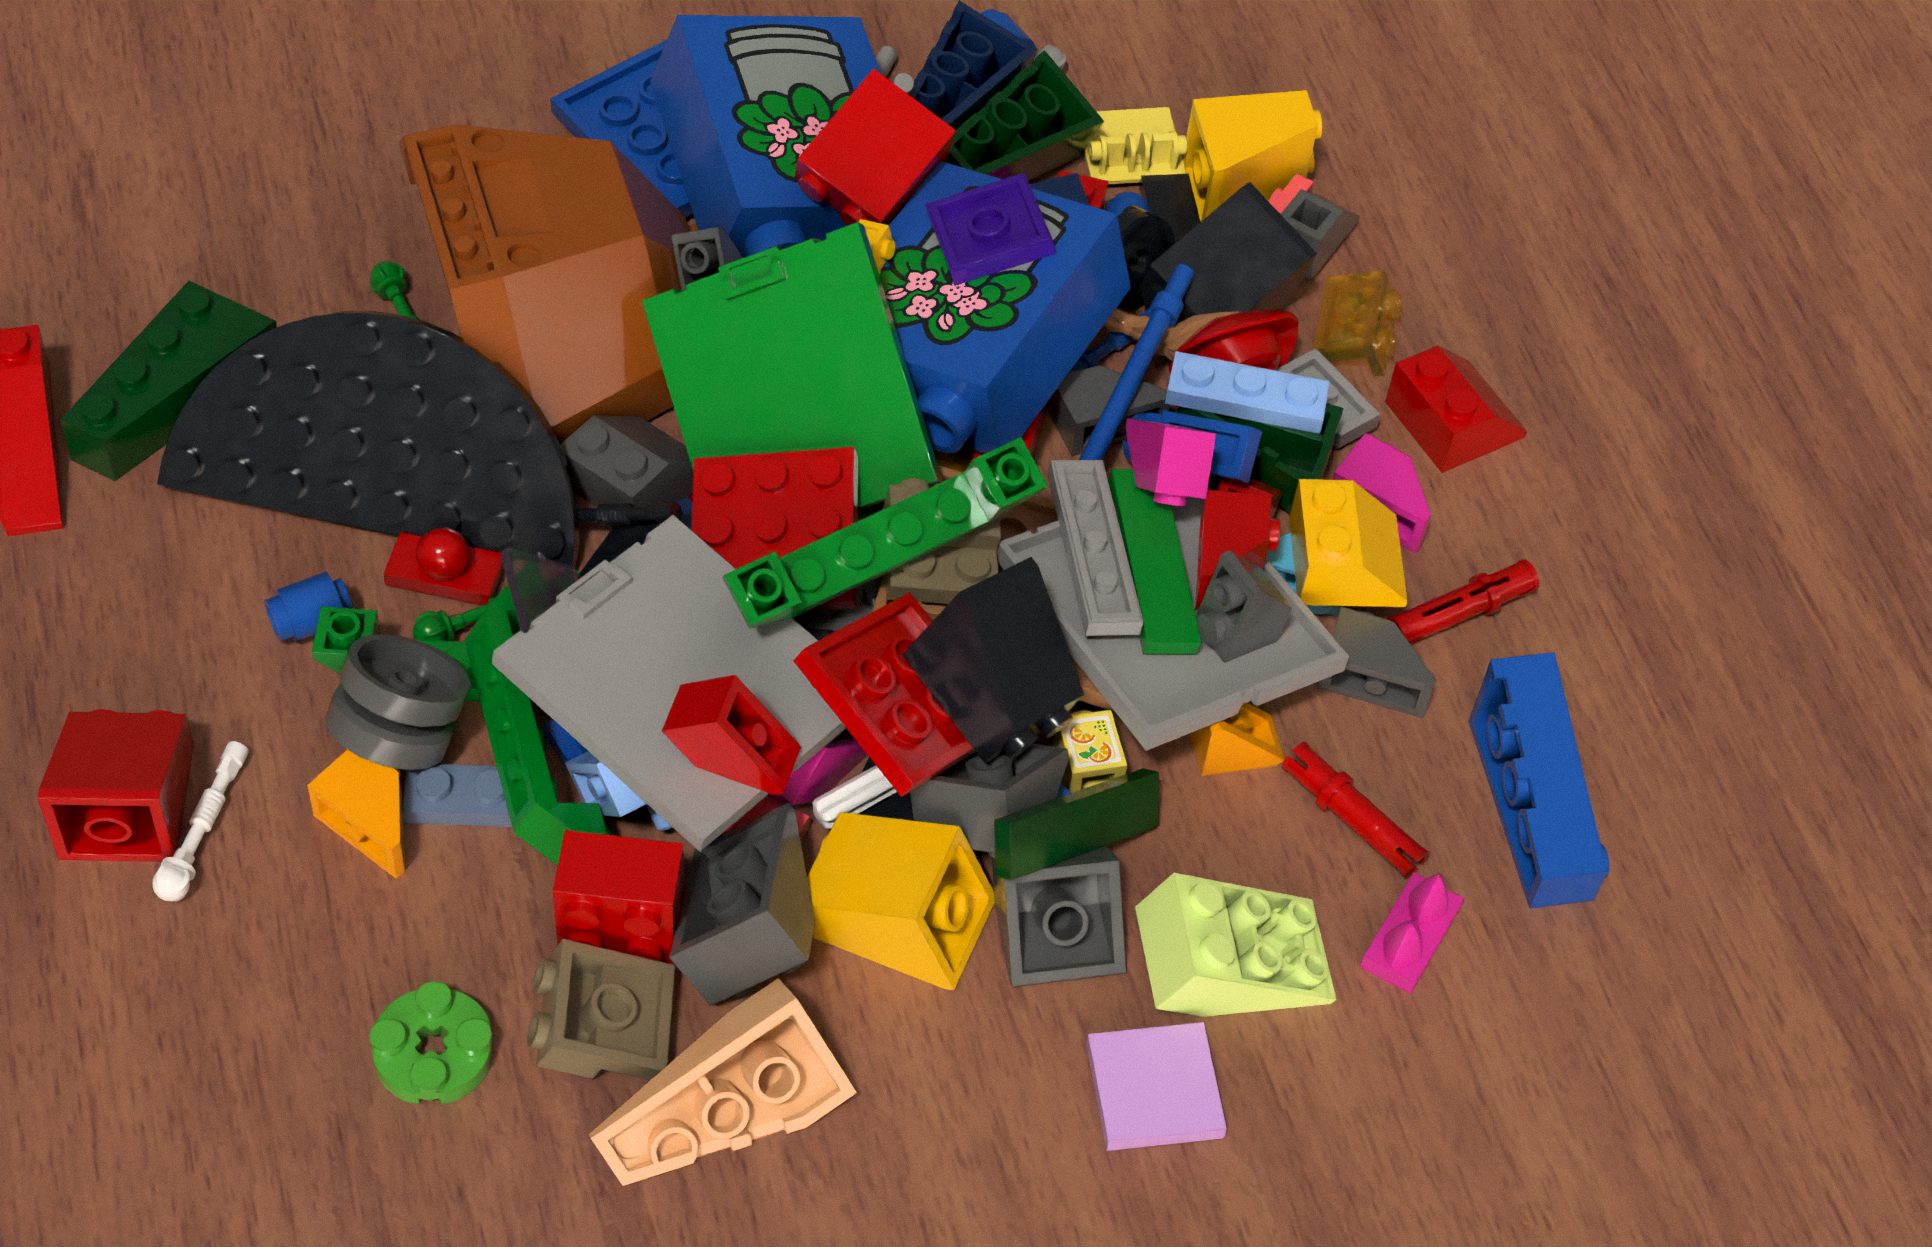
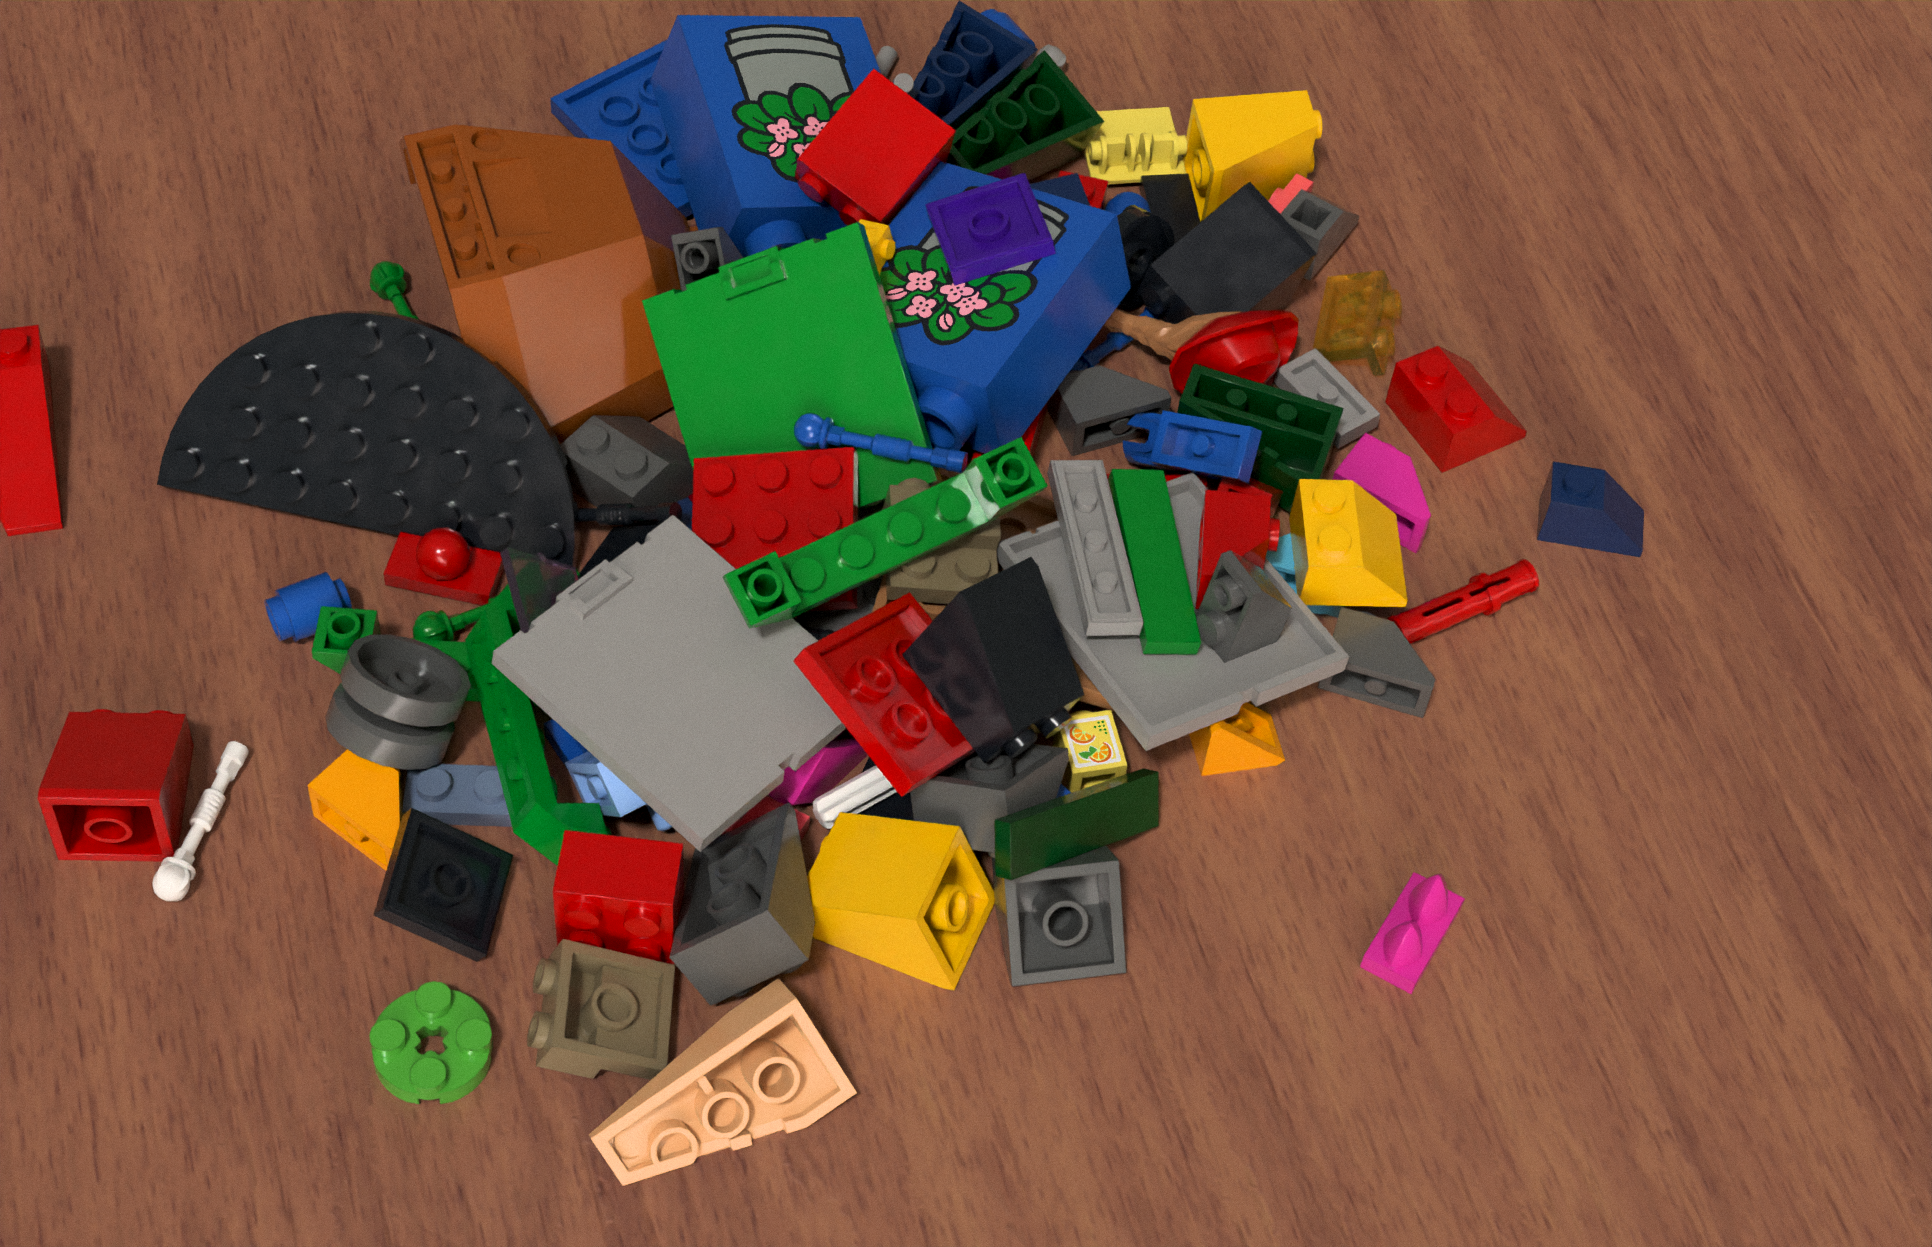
dark green wedge [60,281,277,481] -> none
red slope [662,675,801,795] -> none
blue bar [1079,264,1194,460] -> none
lavender tile [1086,1022,1227,1151] -> none
dark pink slope [1126,418,1216,506] -> none
yellowish green slope [1135,873,1337,1017] -> none
light blue plate [1165,351,1330,434] -> none
red pin [1281,741,1430,879] -> none
blue wedge [1468,652,1609,909] -> none
none -> black tile [373,808,513,962]
none -> blue piece [794,413,968,474]
none -> dark blue slope [1537,461,1644,557]

